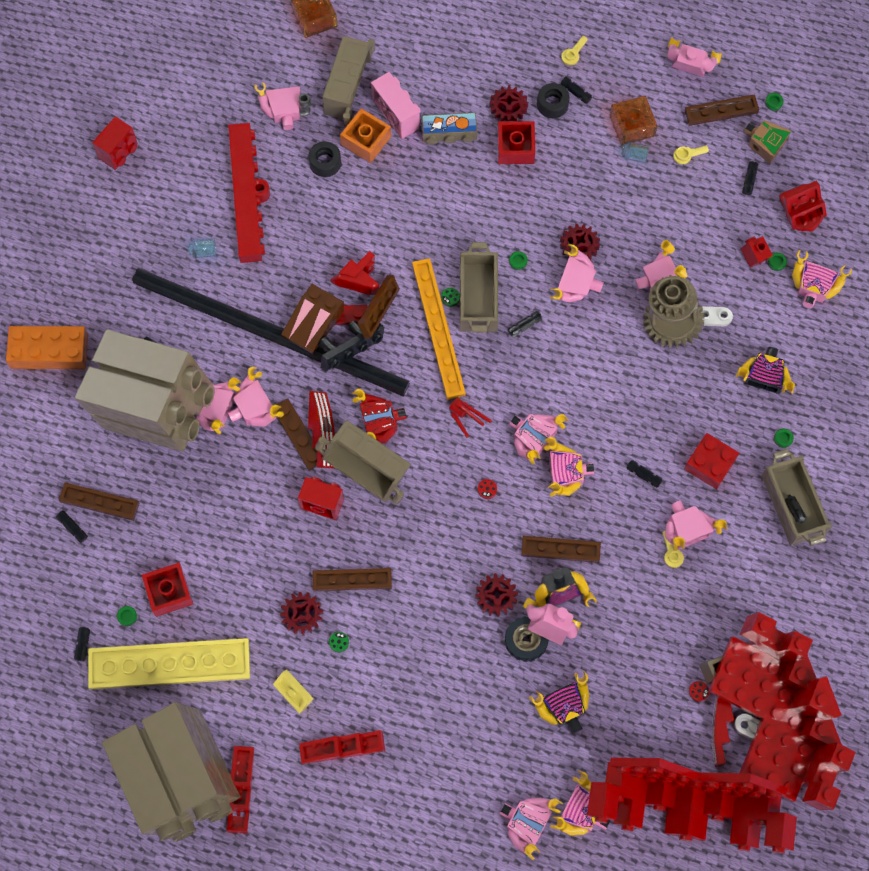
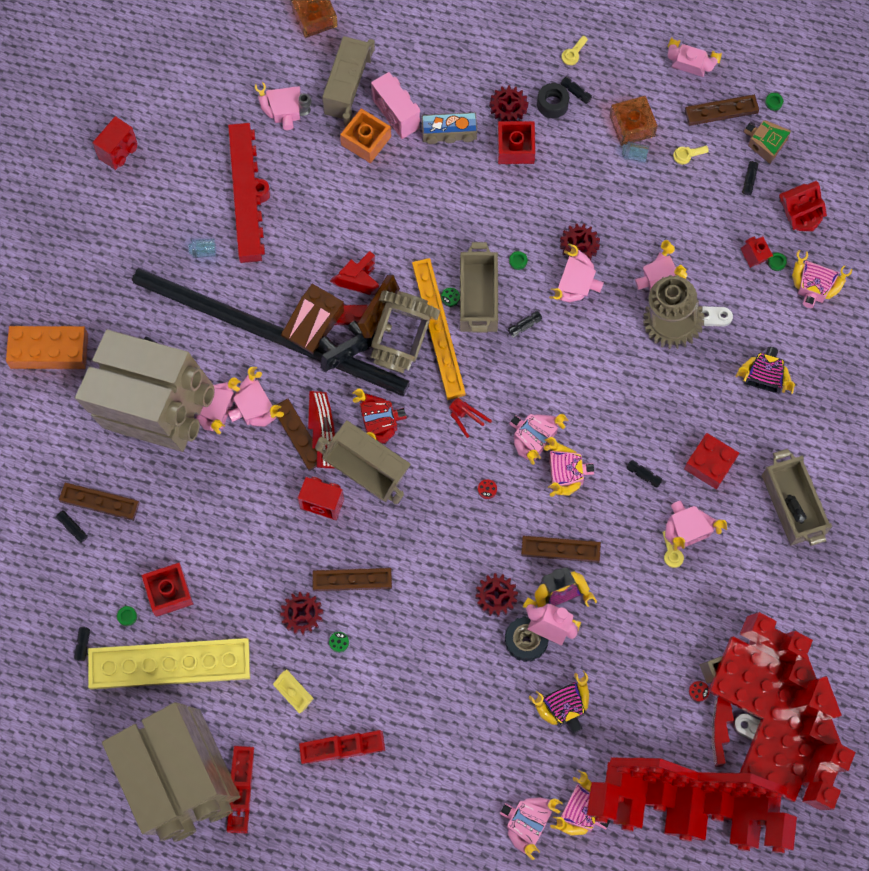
black tyre [308,141,342,177] -> none
green tile [774,428,794,448] -> none
none -> dark tan piece [371,291,440,374]

